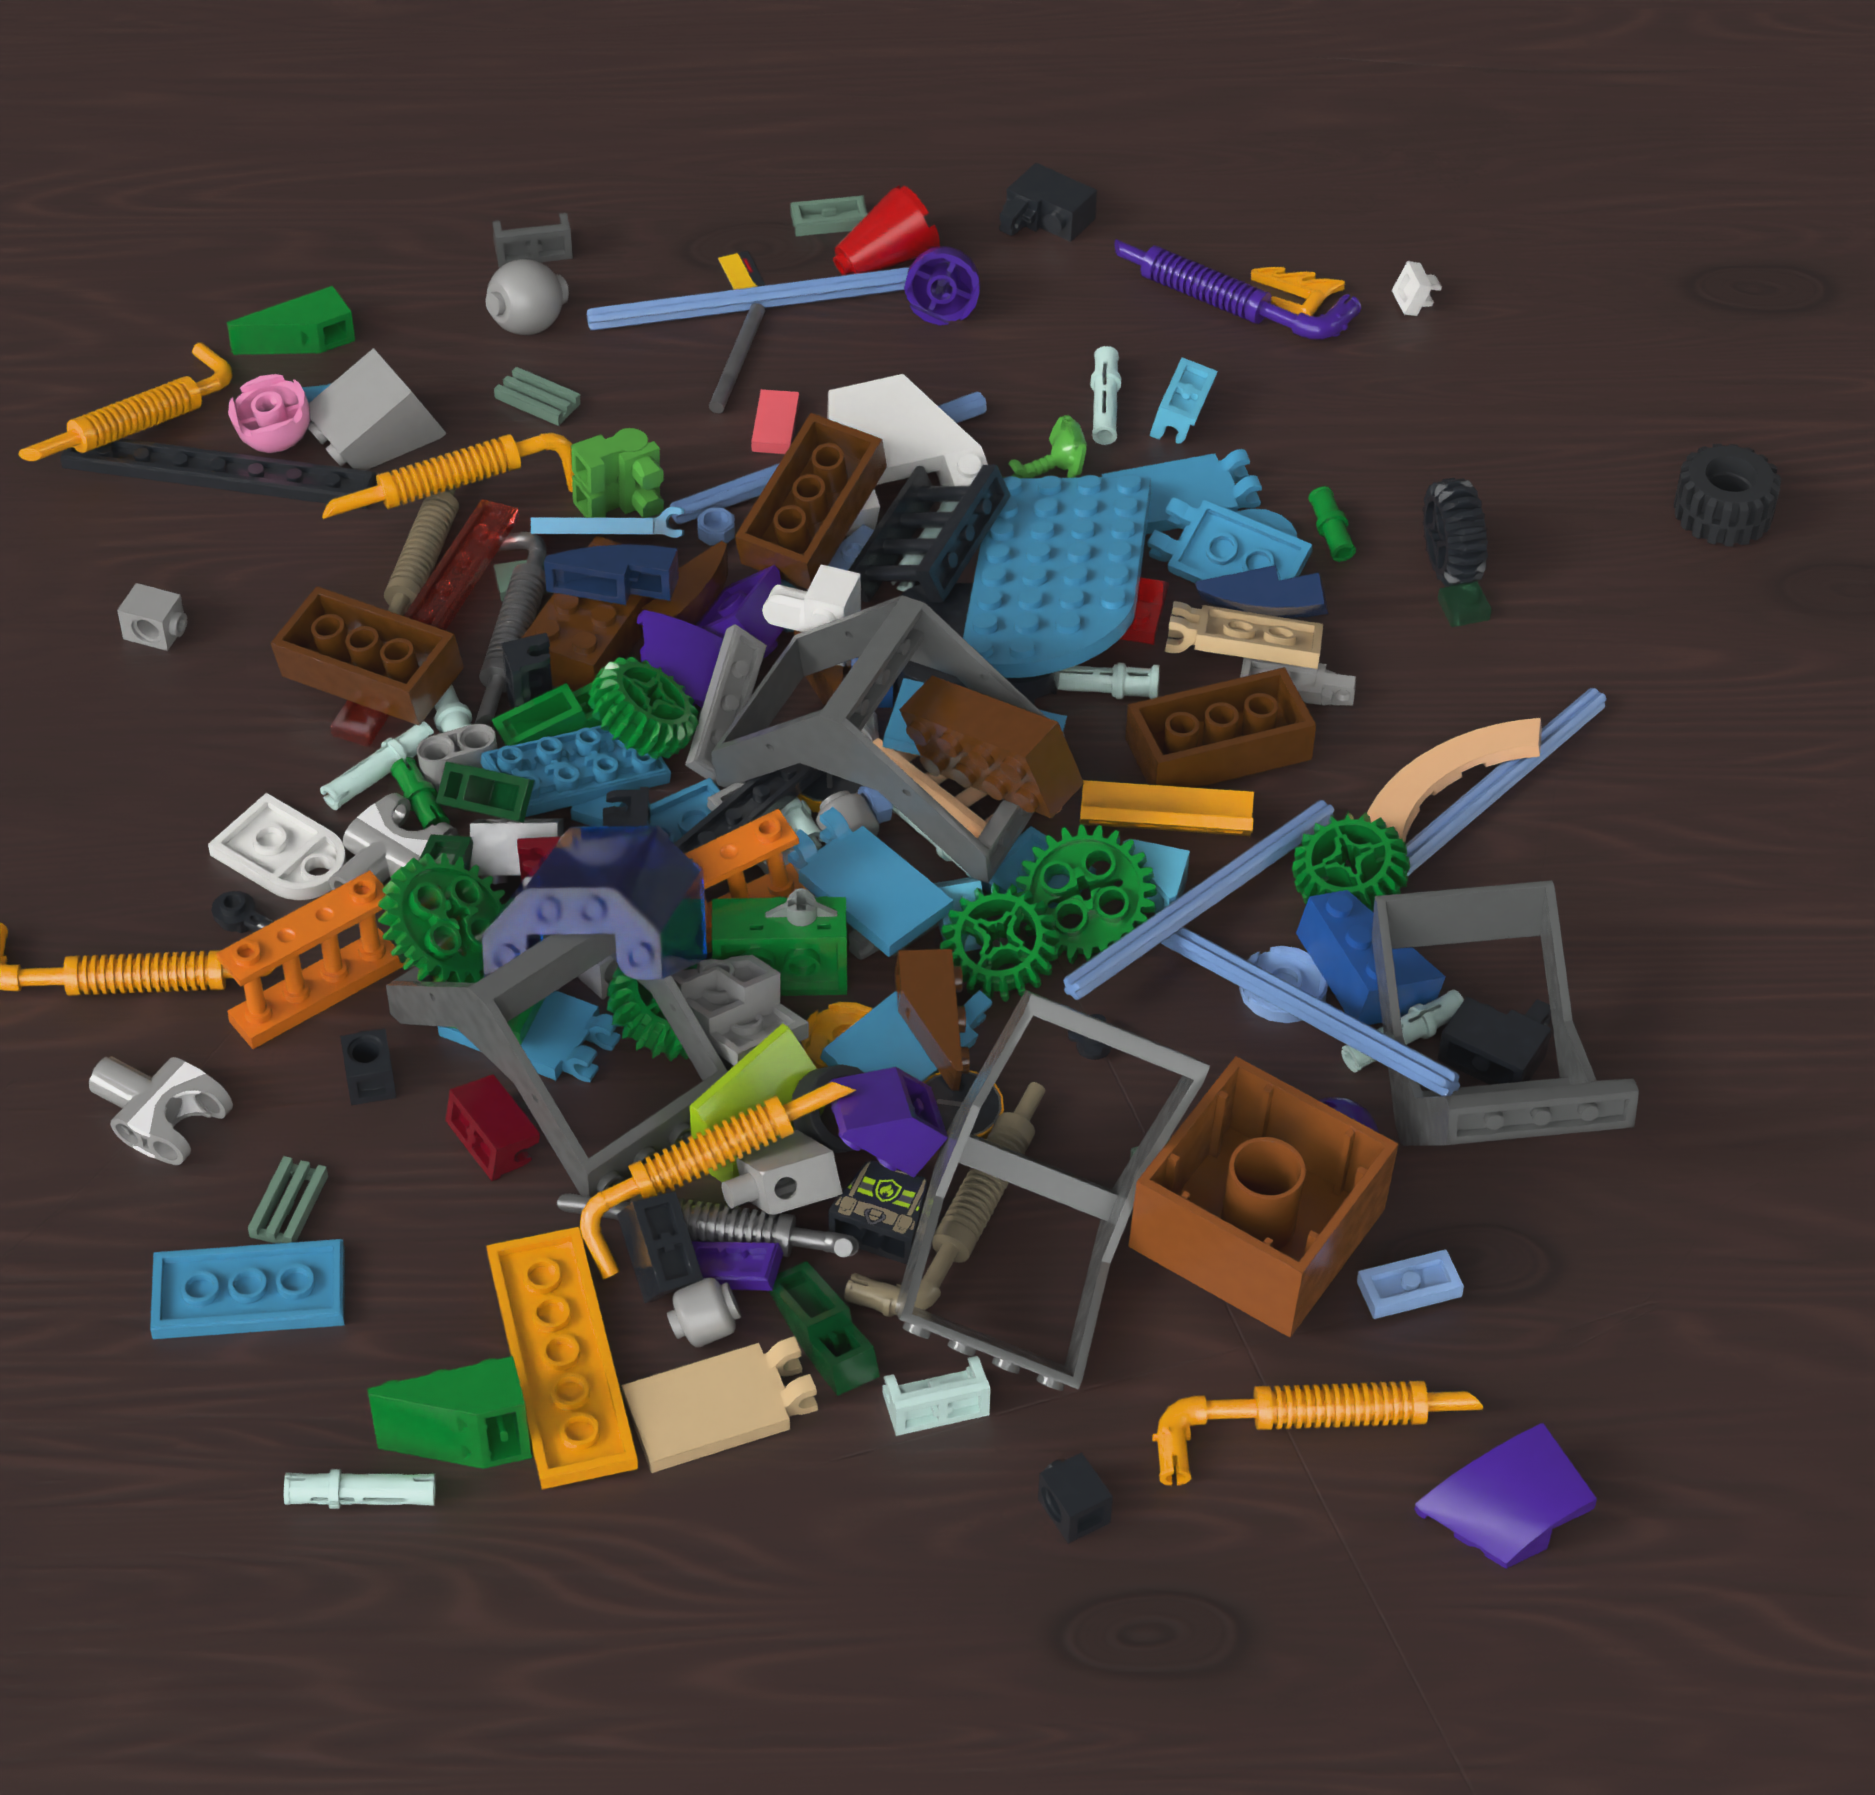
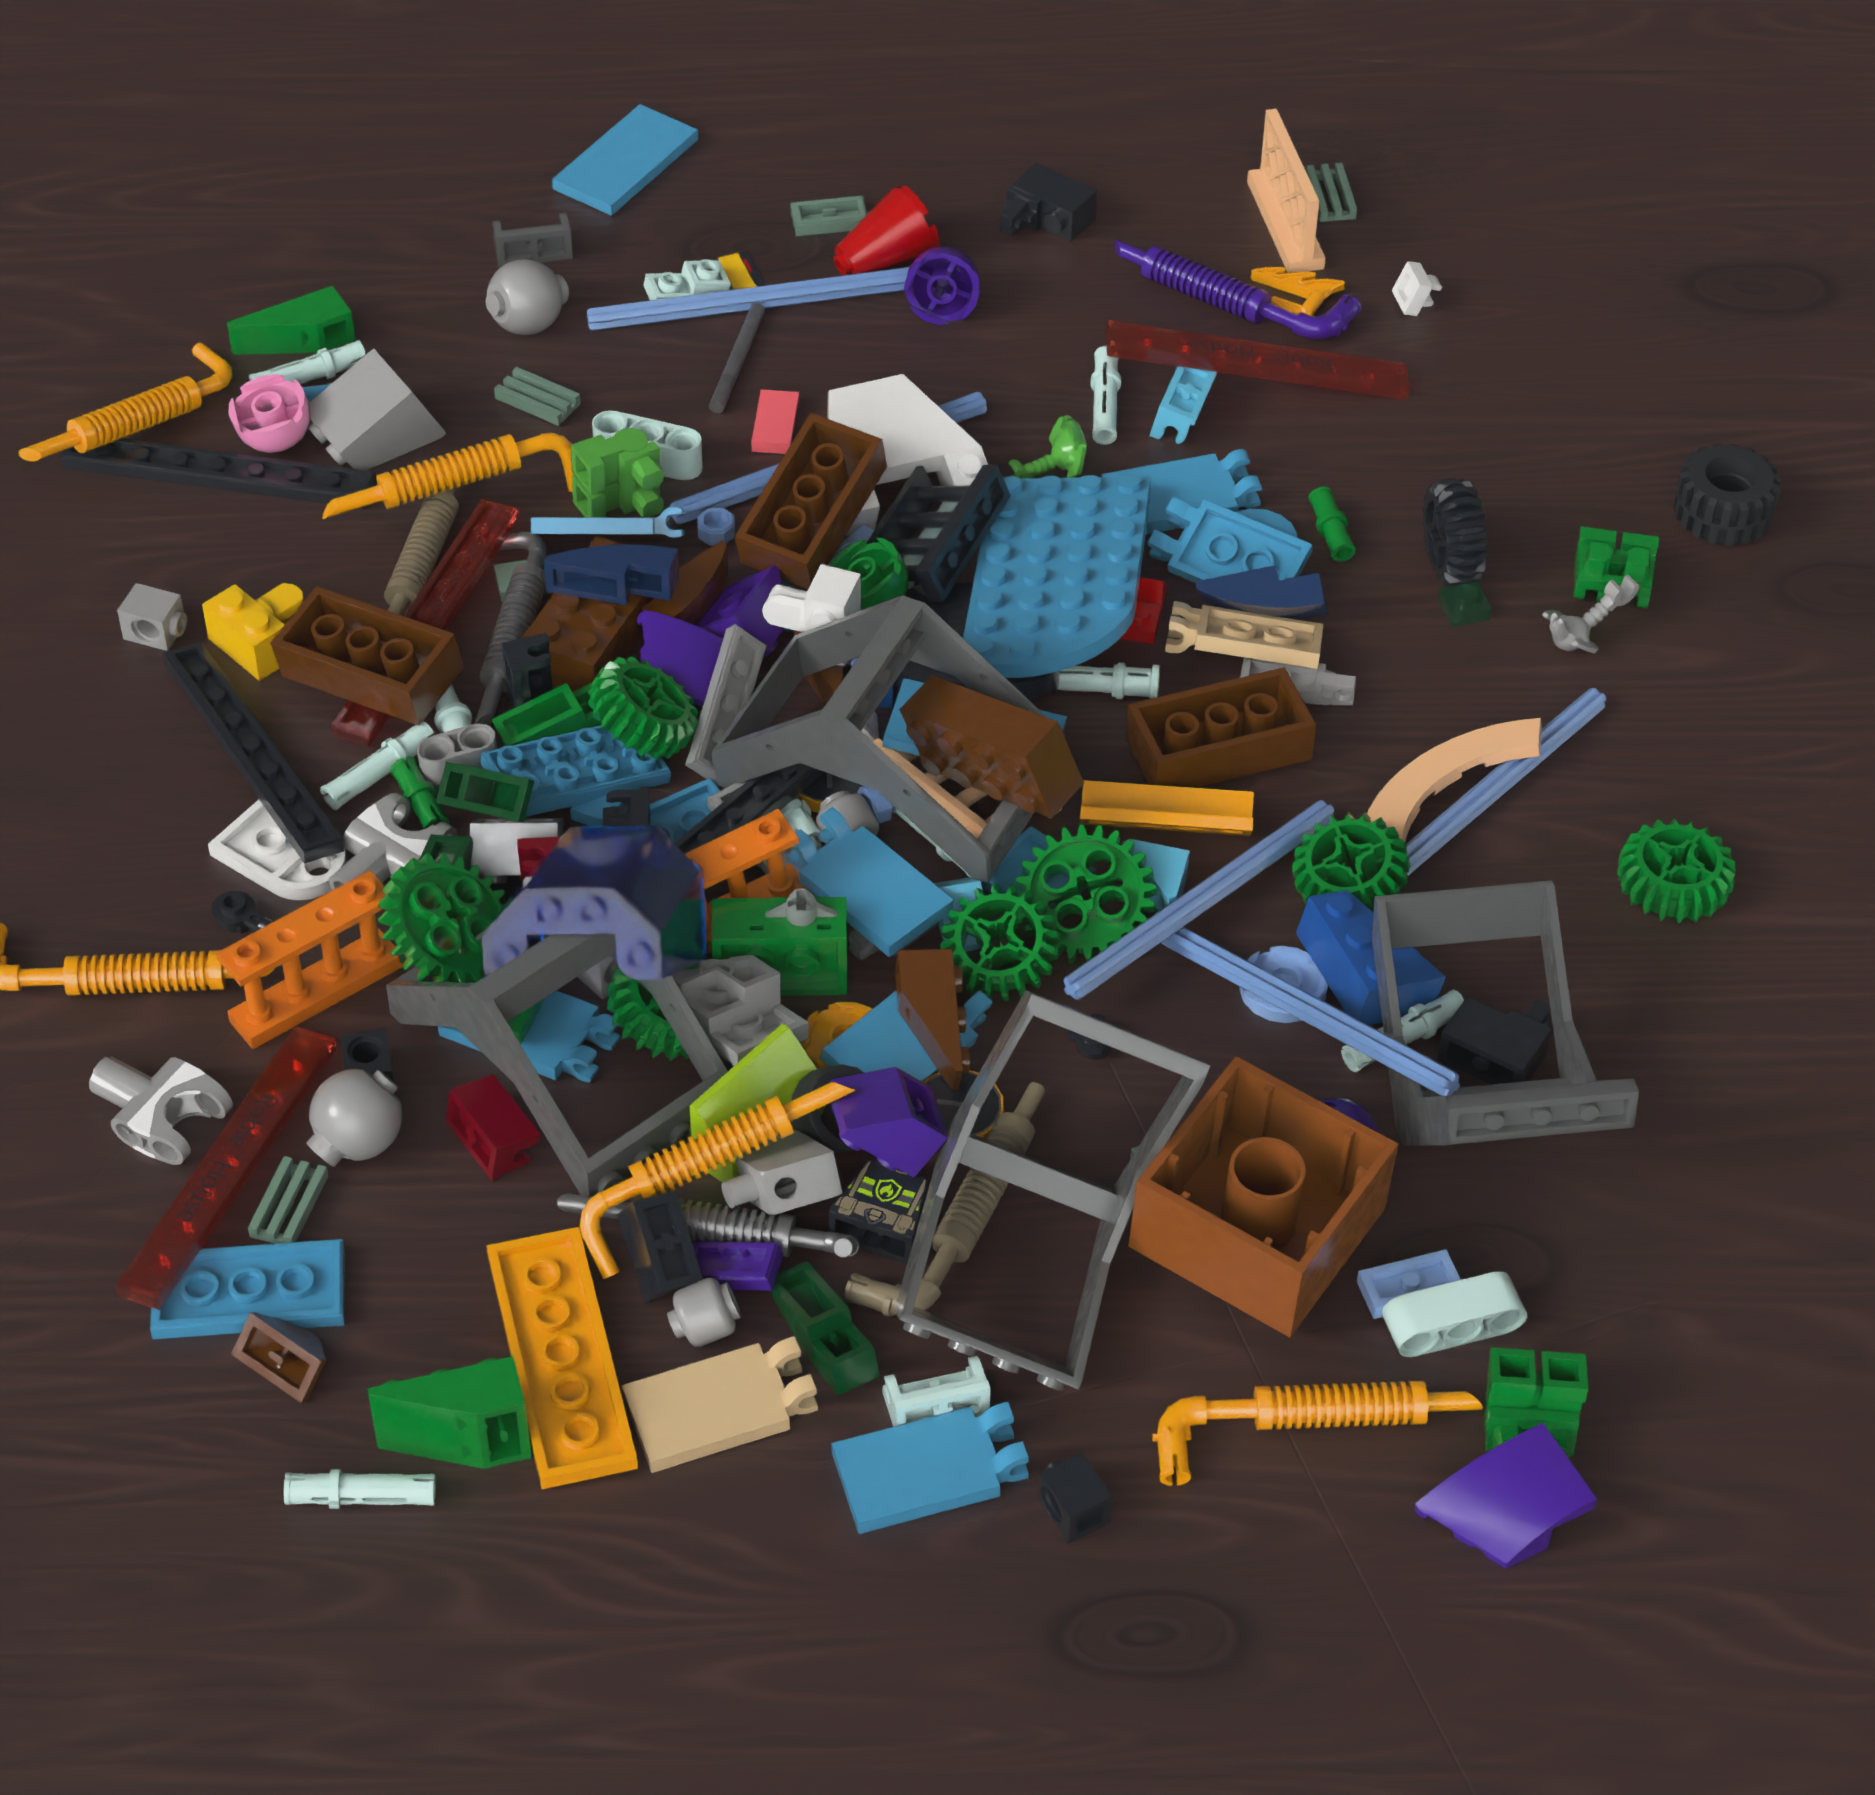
none -> clear red tile [115,1026,336,1310]
none -> black tile [163,642,344,864]
none -> yellow brick [202,583,304,681]
none -> reddish brown slope [231,1312,326,1403]
none -> light aqua pin [249,340,366,384]
none -> light grey brick [306,1069,402,1167]
none -> dark azure tile [552,104,698,216]
none -> light aqua beam [592,410,703,480]
none -> light aqua slope [643,259,731,300]
none -> green cylinder [830,538,909,610]
none -> dark azure tile [831,1402,1029,1534]
none -> clear red tile [1105,320,1410,399]
none -> light nougat fence [1247,109,1325,273]
none -> sand green tile [1306,163,1357,222]
none -> light aqua beam [1382,1271,1528,1357]
none -> green hips [1484,1347,1588,1459]
none -> light grey piece [1542,575,1639,654]
none -> green hips [1573,526,1659,609]
none -> green gear [1617,818,1736,925]

